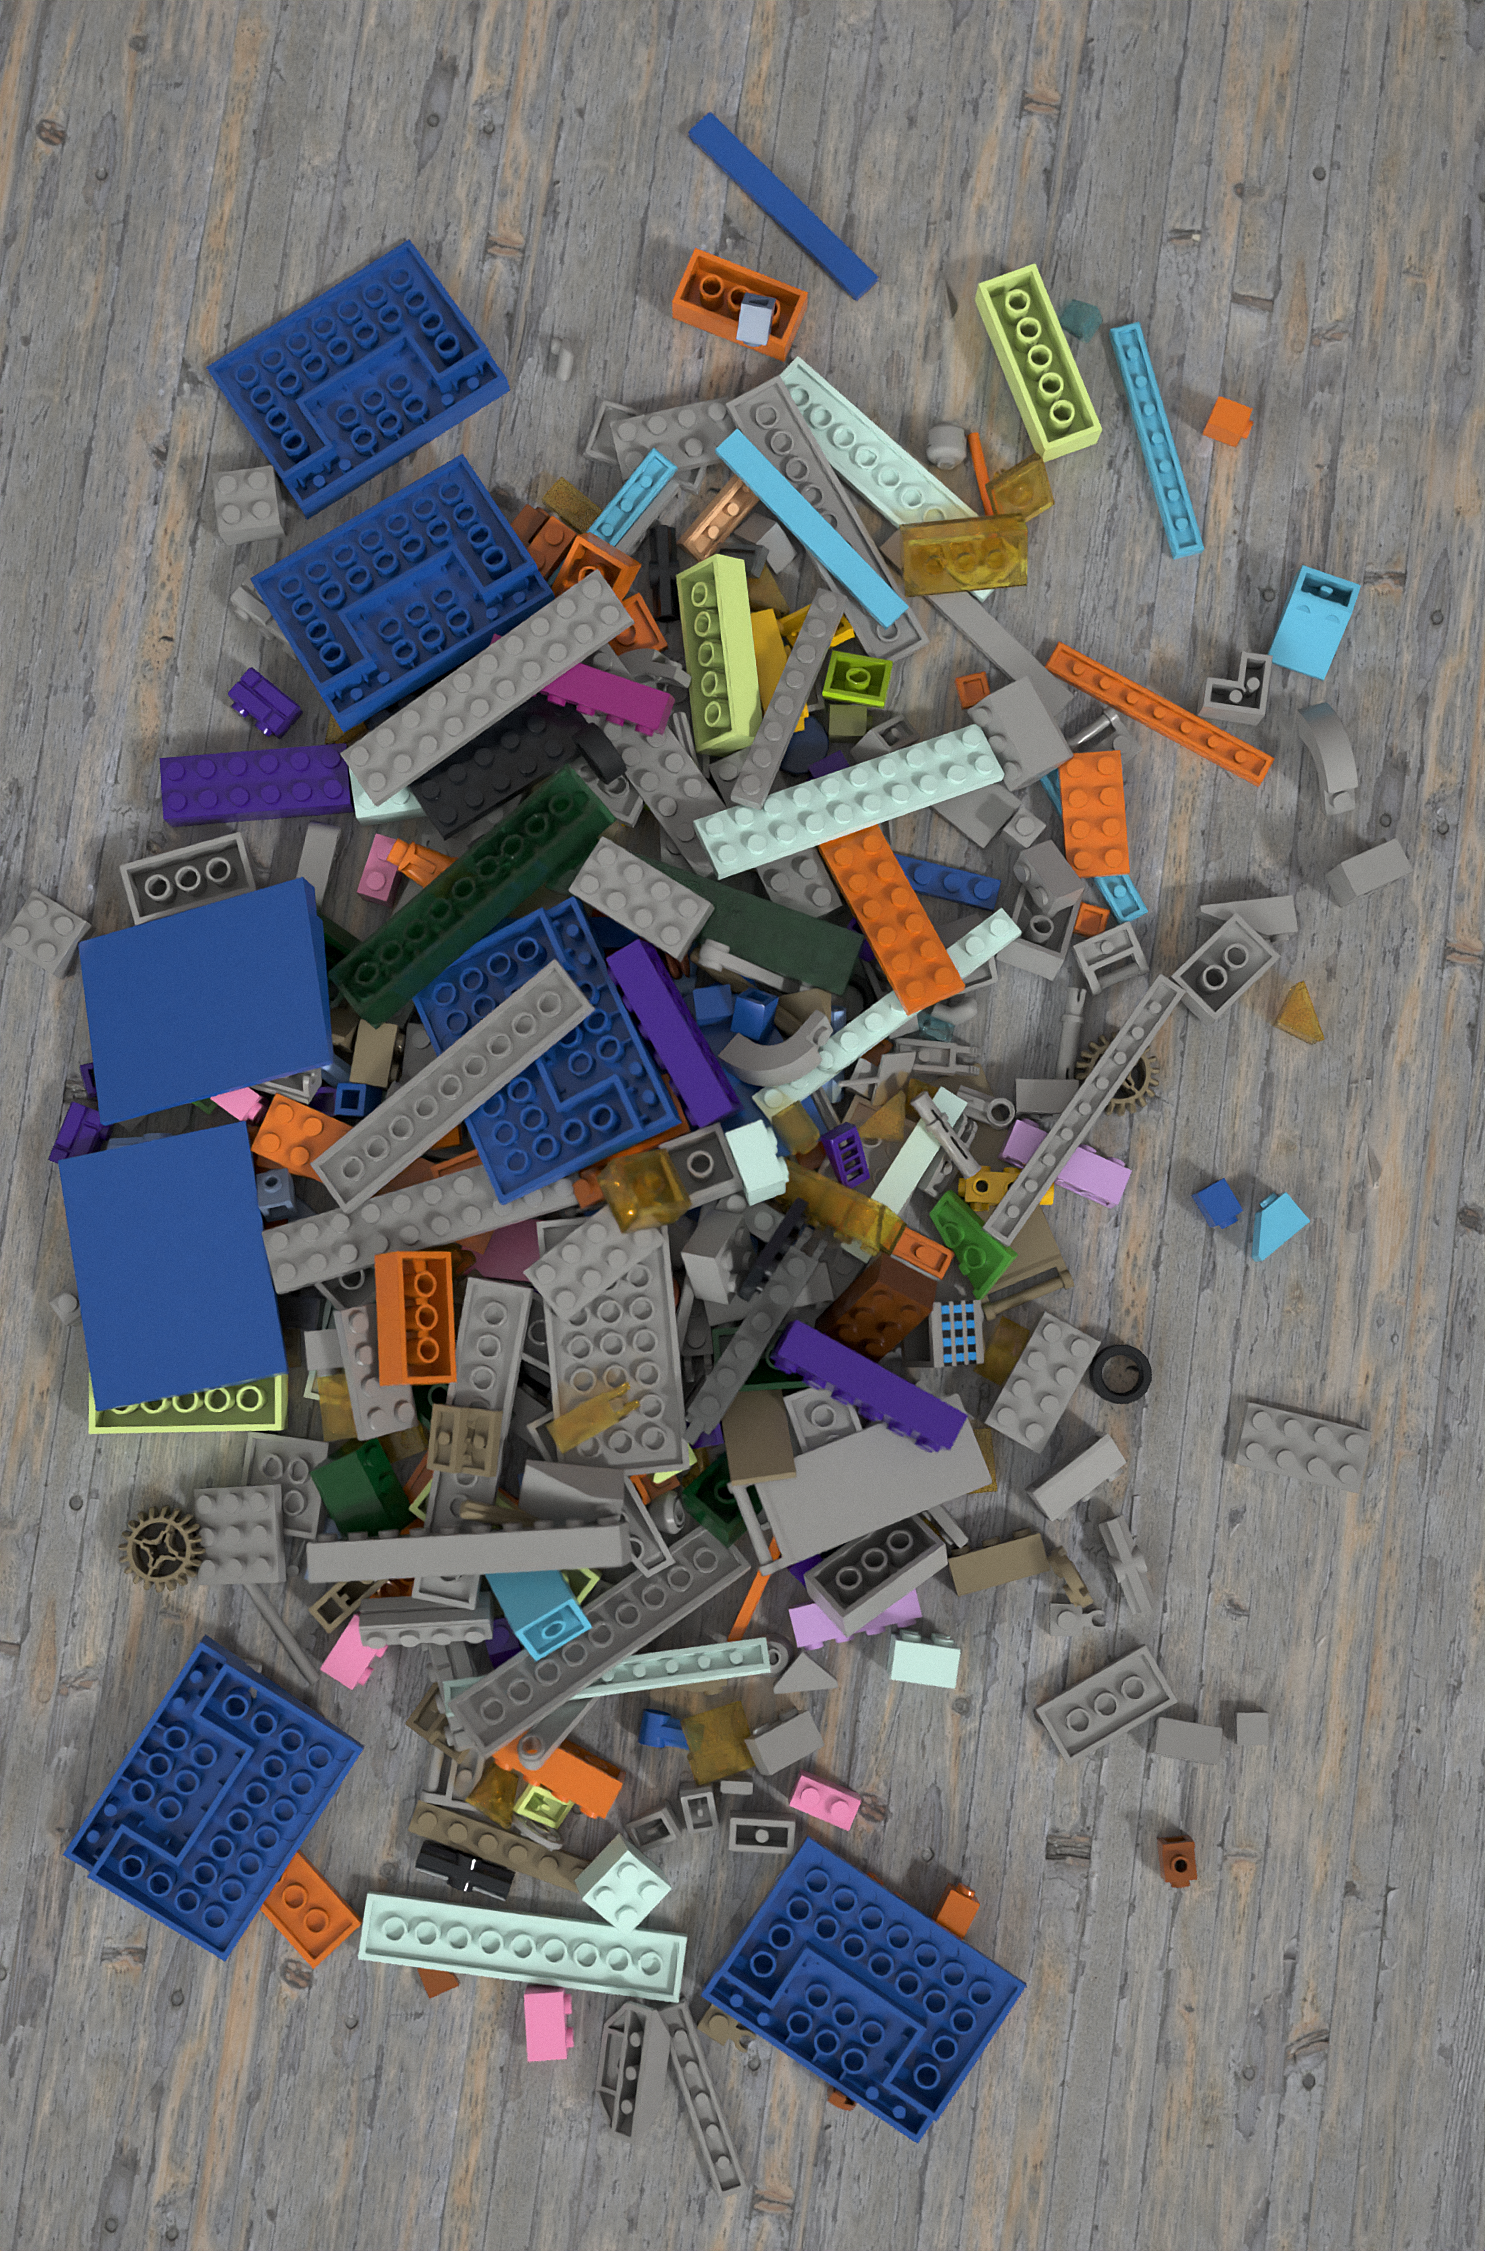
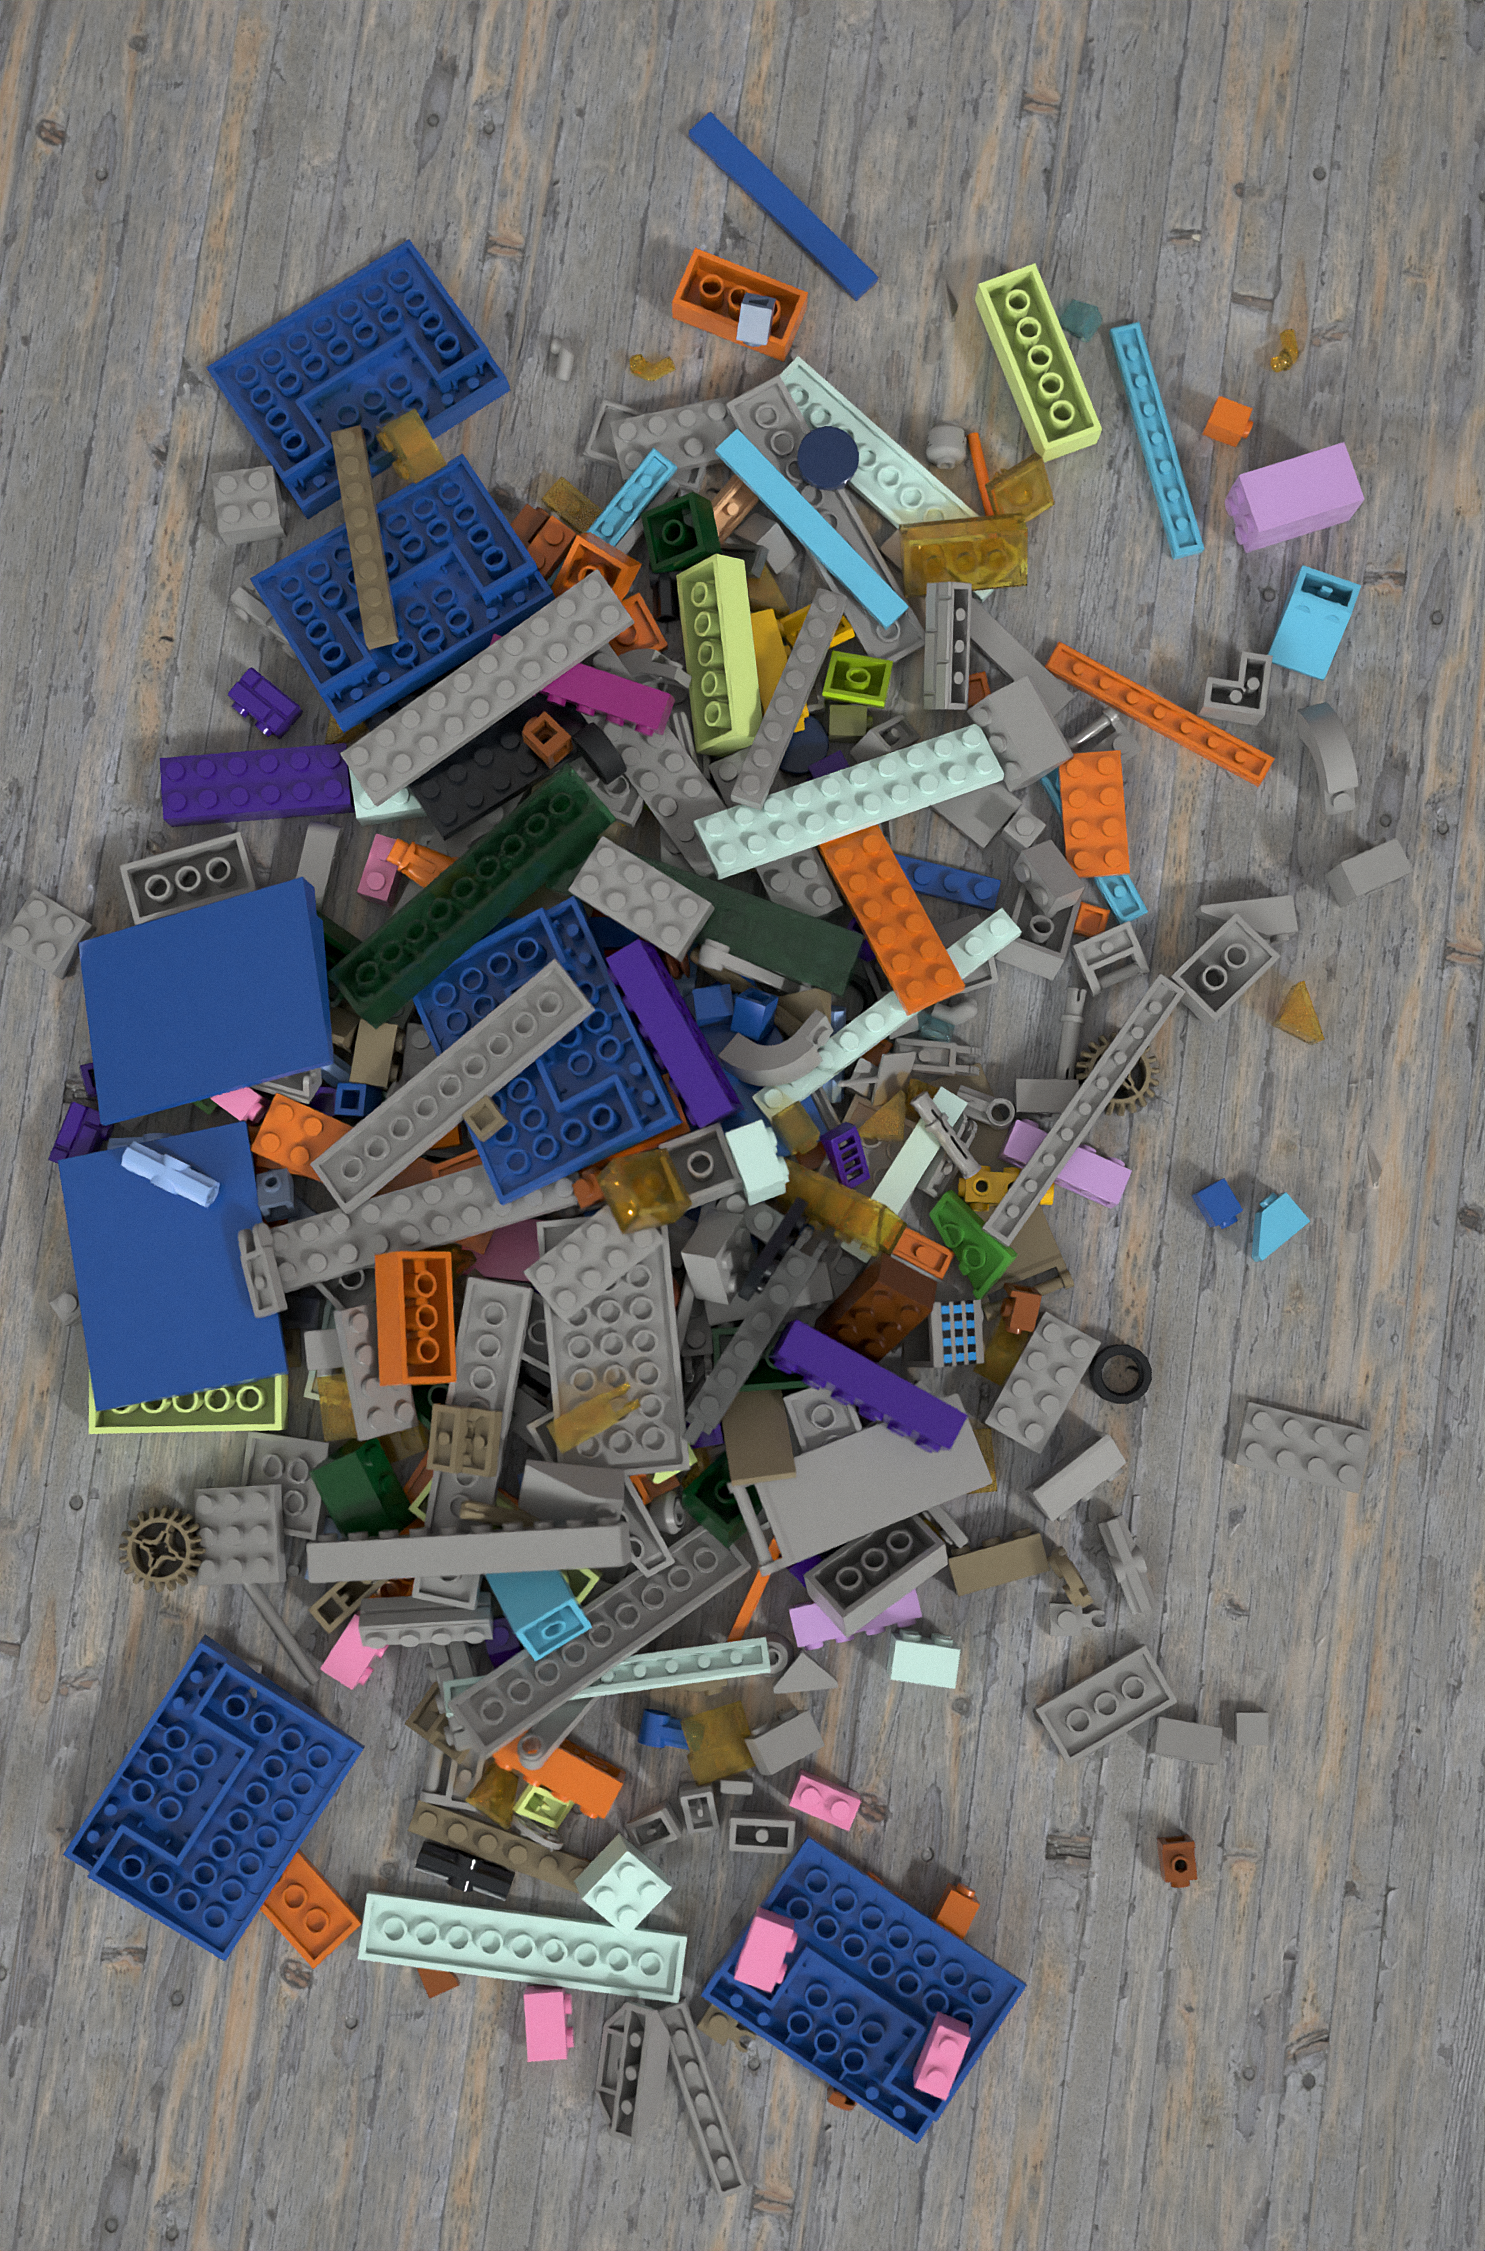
none -> light blue piece [121,1141,220,1208]
none -> light grey hinge [237,1222,288,1318]
none -> dark tan plate [331,425,399,650]
none -> clear yellow brick [375,407,447,484]
none -> dark tan plate [461,1095,509,1142]
none -> dark orange brick [522,711,573,770]
none -> clear yellow arm [629,354,676,382]
none -> dark green slope [641,492,722,573]
none -> bright pink brick [734,1906,798,1993]
none -> dark blue tile [797,426,859,491]
none -> bright pink brick [913,2012,970,2100]
none -> light grey brick [923,582,972,710]
none -> dark orange brick [1000,1282,1042,1334]
none -> lavender brick [1225,442,1365,553]
none -> clear yellow arm [1270,329,1299,373]

